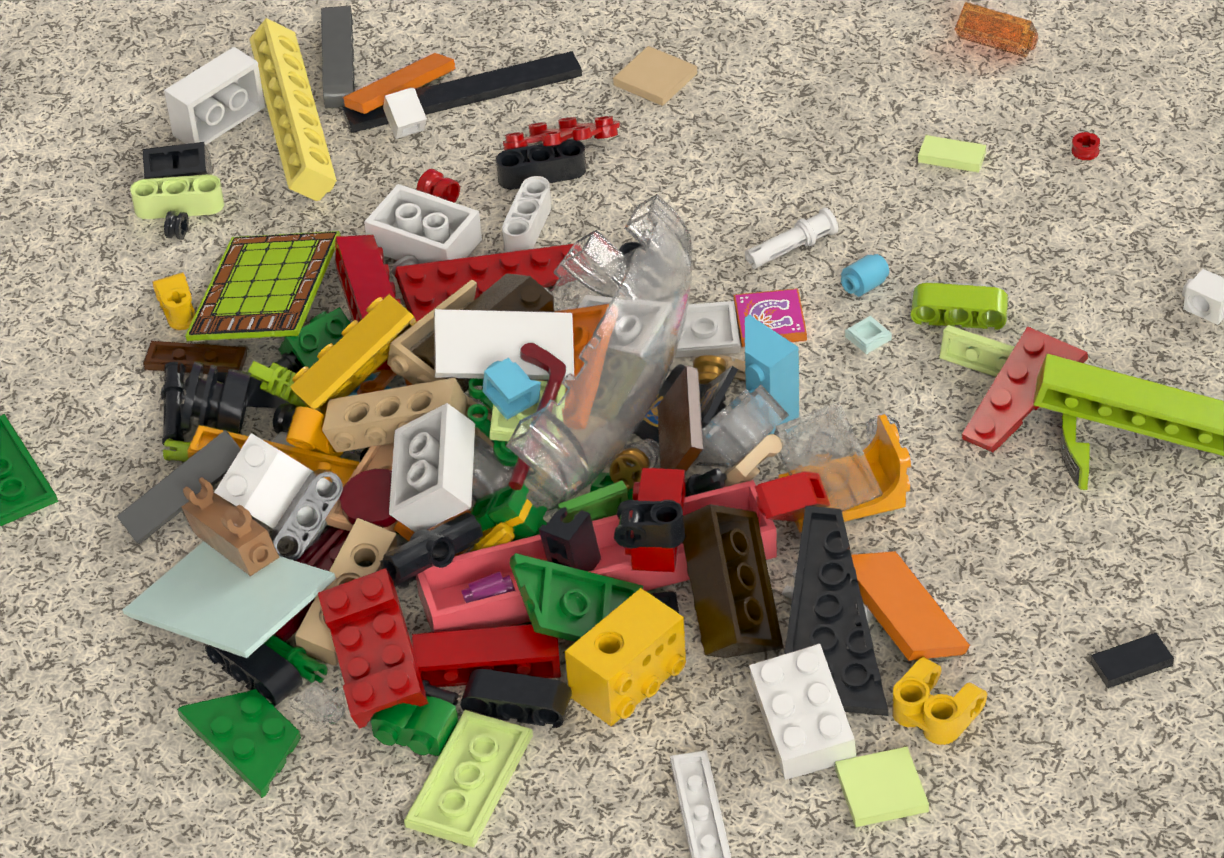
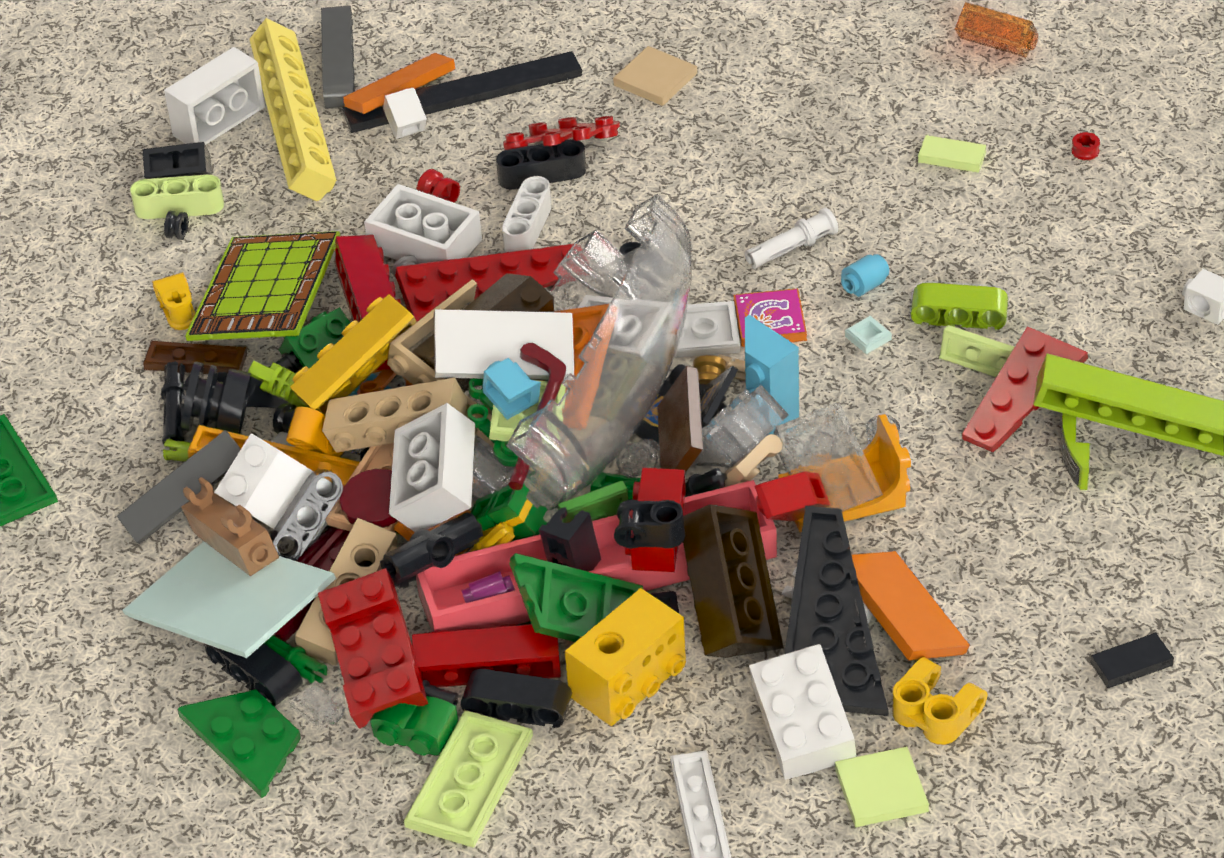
pearl gold wheel [609,448,650,489] -> none

